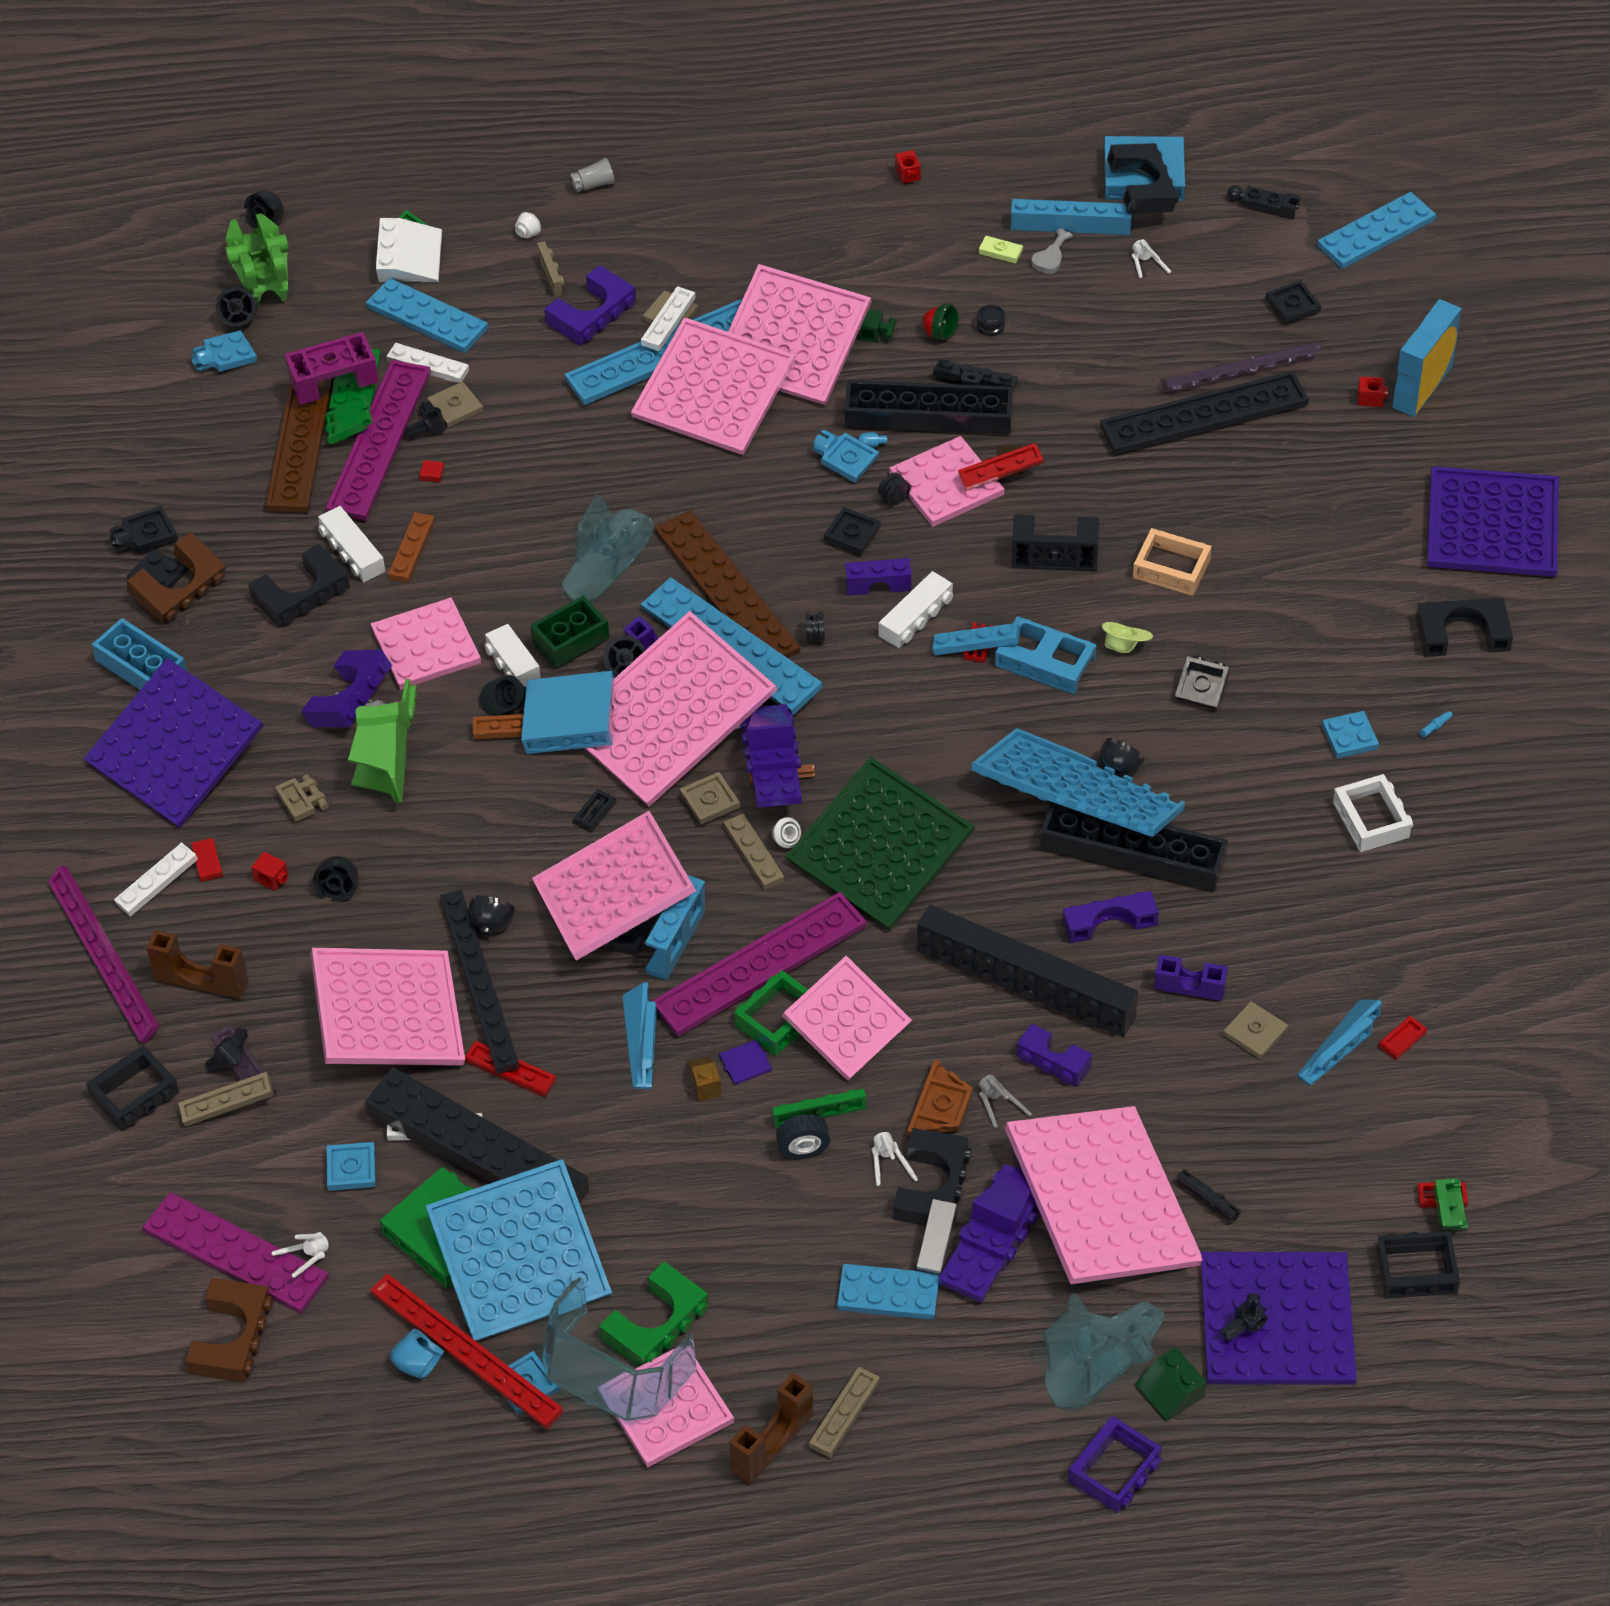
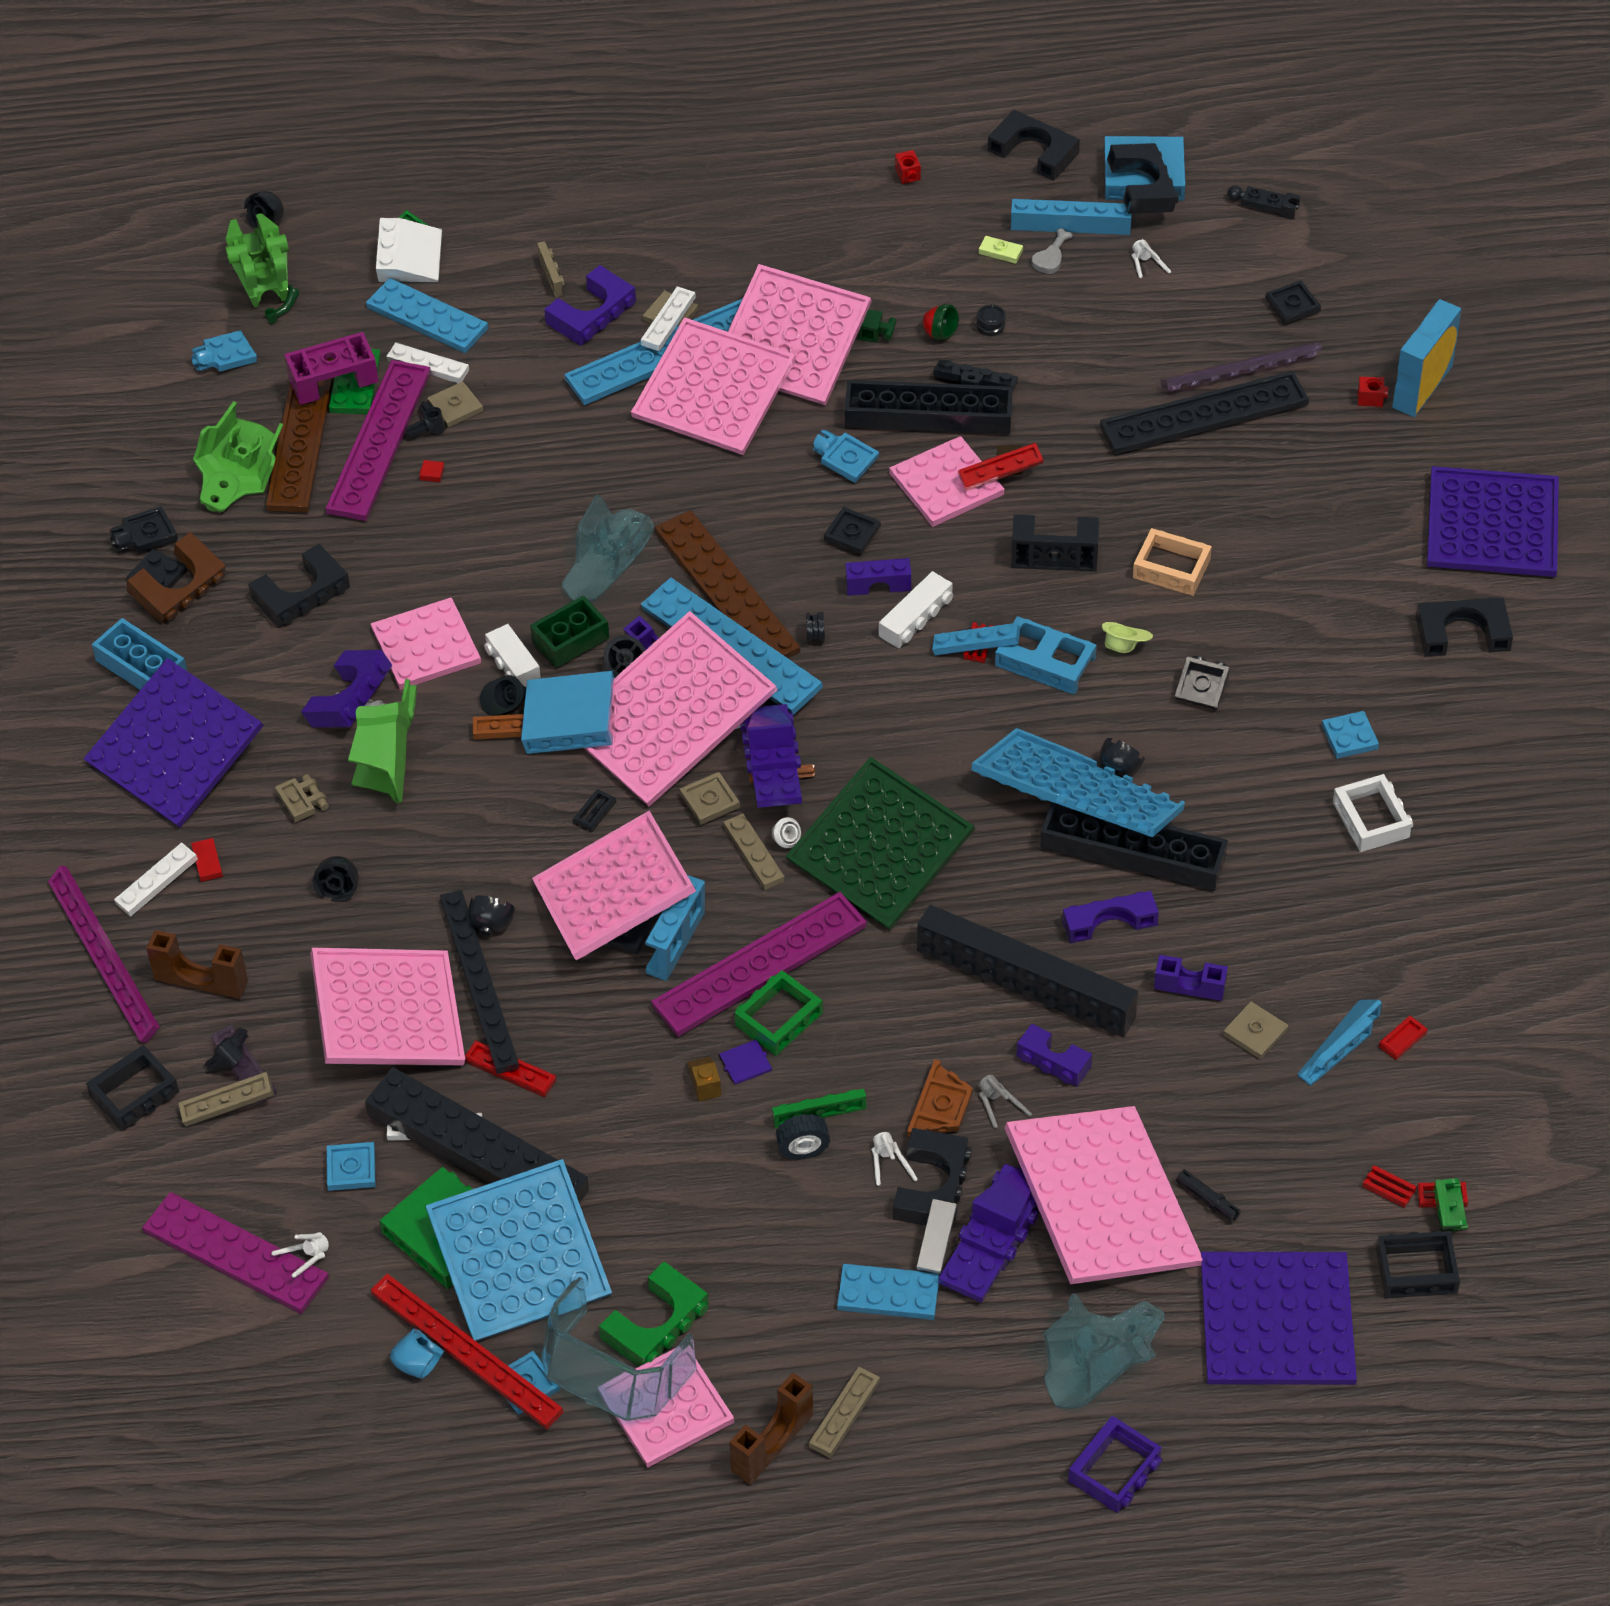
reddish brown arch [185,1278,273,1383] -> none
black cylinder [216,286,257,327] -> none
red brick [251,852,289,891] -> none
white brick [318,506,385,583] -> none
green plate [325,398,372,444] -> none
dark orange plate [388,512,435,583] -> none
white cone [515,212,541,238] -> none
light grey plant [570,157,615,192] -> none
dark azure wedge [622,982,657,1089] -> none
bright pink plate [782,956,912,1081] -> none
dark azure cylinder [858,432,887,449] -> none
black wheel [878,472,911,506] -> none
dark green slope [1135,1347,1207,1422] -> none
black axle [1221,1293,1268,1341] -> none
dark azure plate [1317,192,1436,269] -> none
dark azure piece [1419,712,1453,737] -> none
none -> bright green piece [193,401,283,512]
none -> dark green piece [265,285,299,324]
none -> black arch [988,110,1080,181]
none -> red tile [1362,1165,1417,1208]

